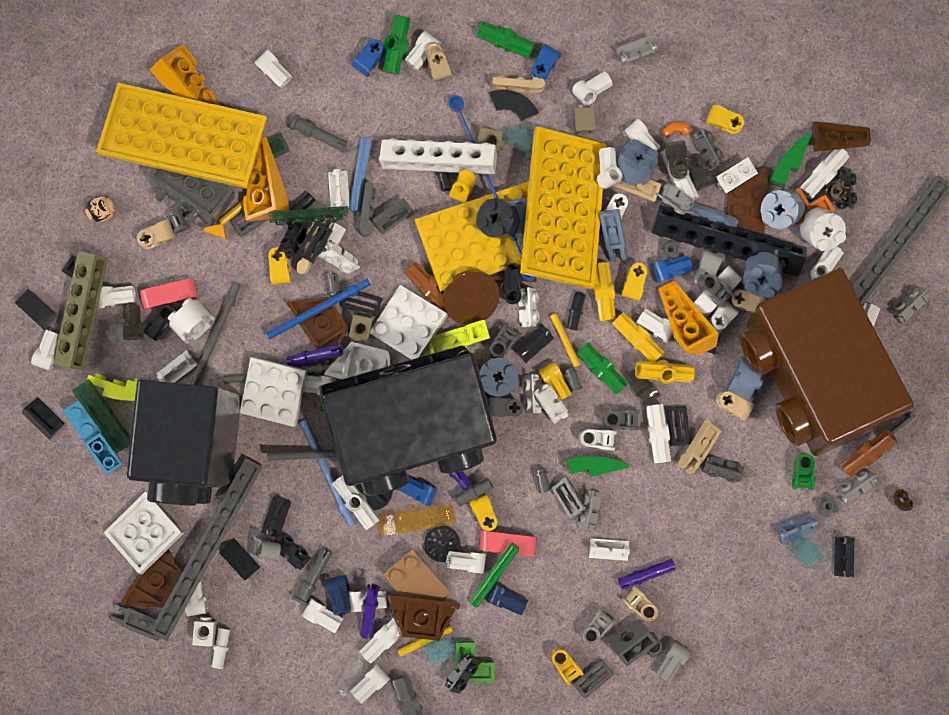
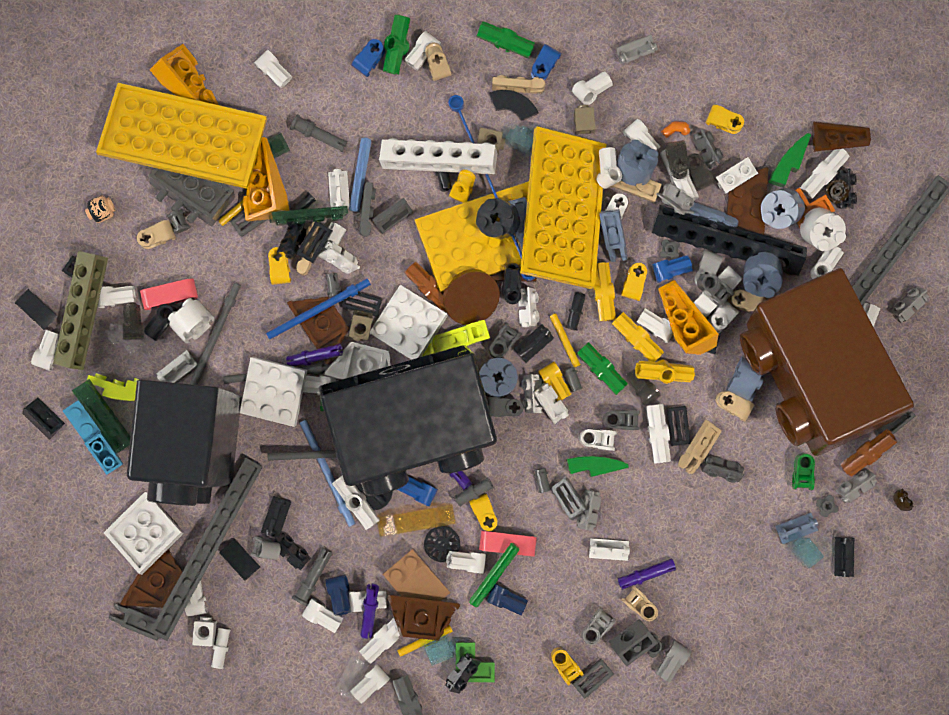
light orange slope [204,224,228,241] -> none

